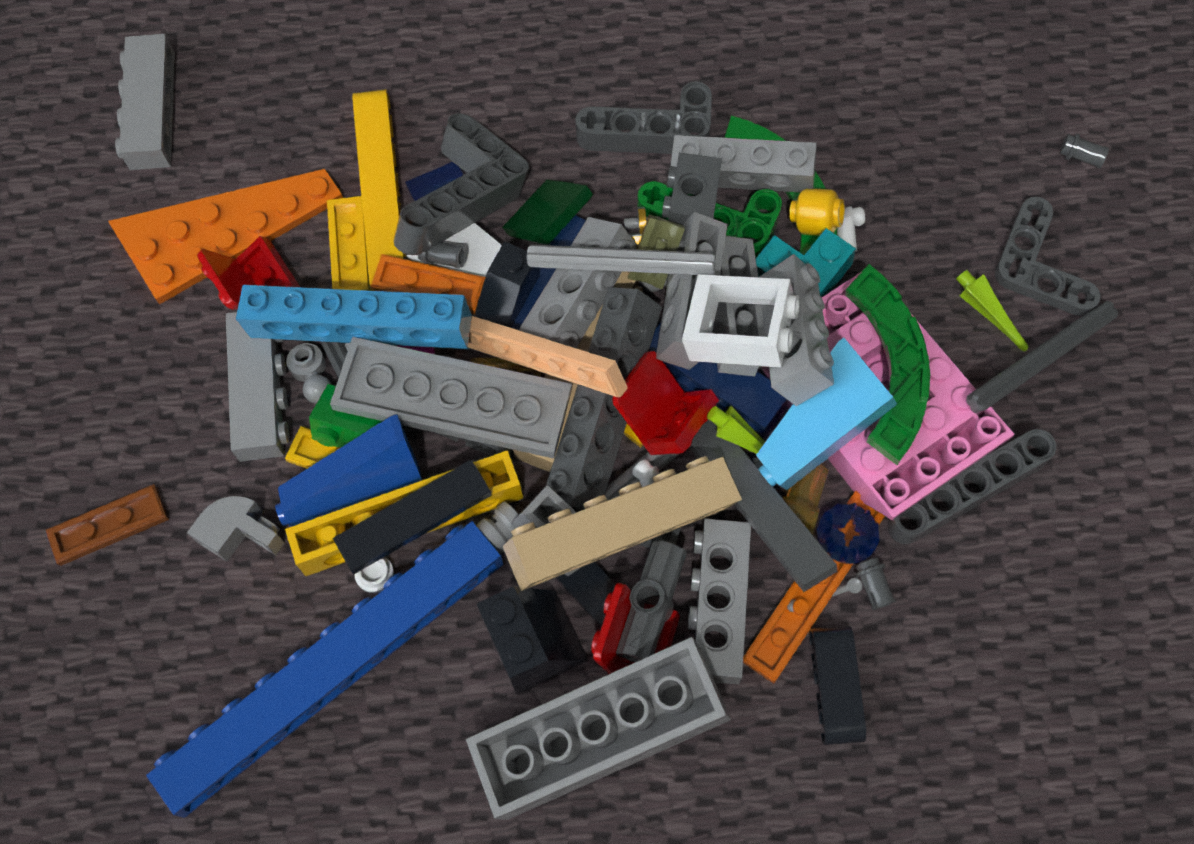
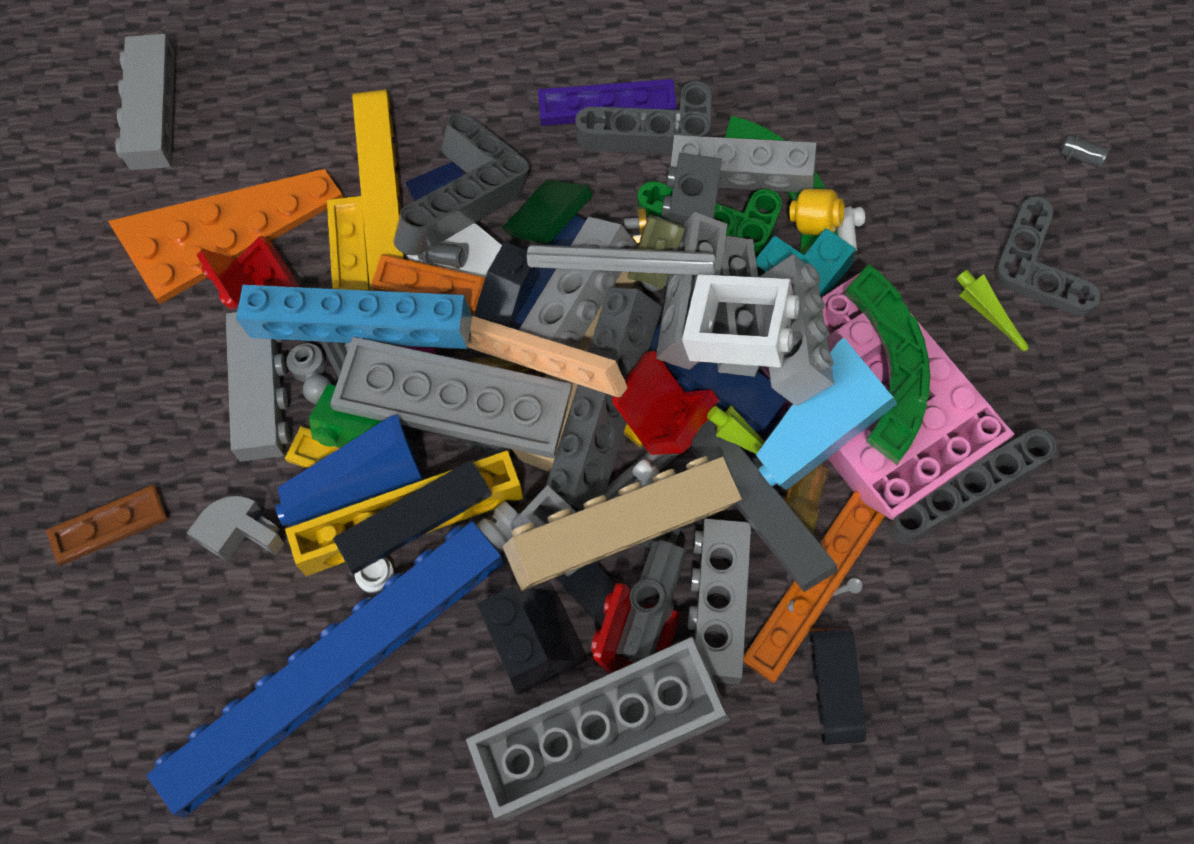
clear blue gear [817,503,880,564] -> none
dark grey pin [855,558,896,610] -> none
dark grey axle [966,301,1118,413] -> none
none -> dark purple plate [538,79,677,126]

